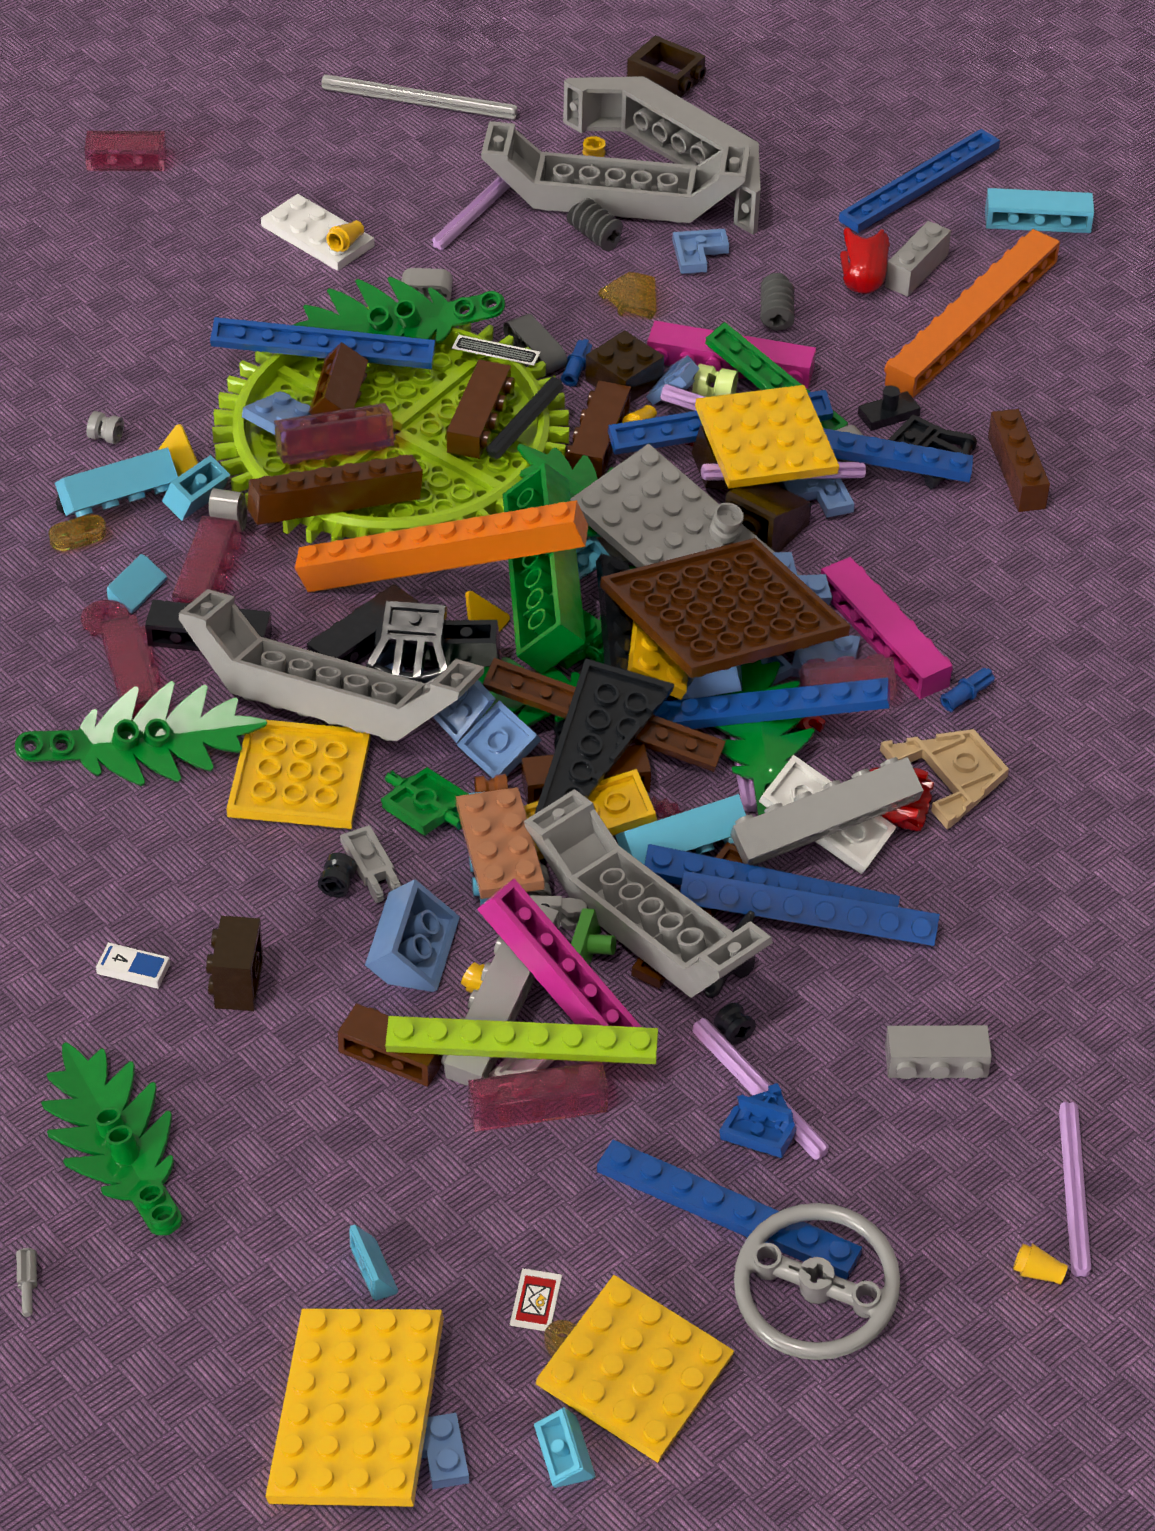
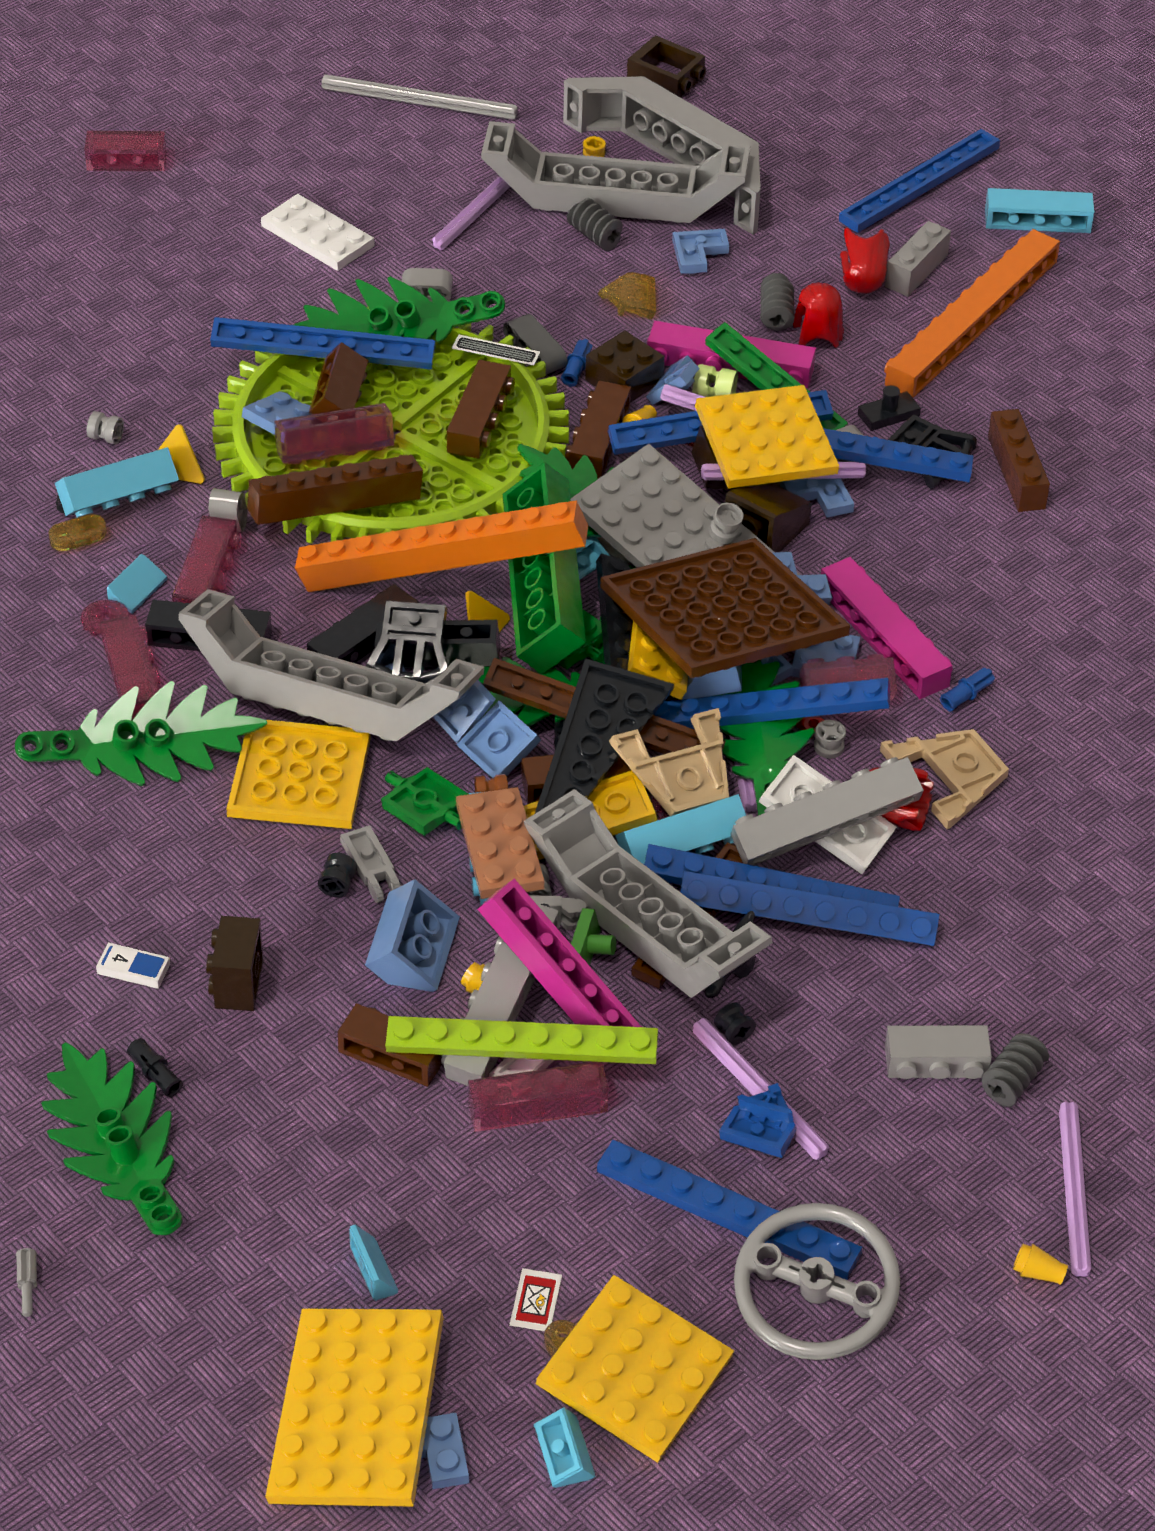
medium azure brick [162,455,230,521] -> none
yellow cone [326,220,364,252] -> none
black axle [486,377,564,460] -> none
none -> black pin [127,1038,183,1097]
none -> tan wing [609,708,729,816]
none -> red hair [793,282,844,348]
none -> light grey wheel [814,720,846,759]
none -> dark grey piece [981,1033,1049,1107]

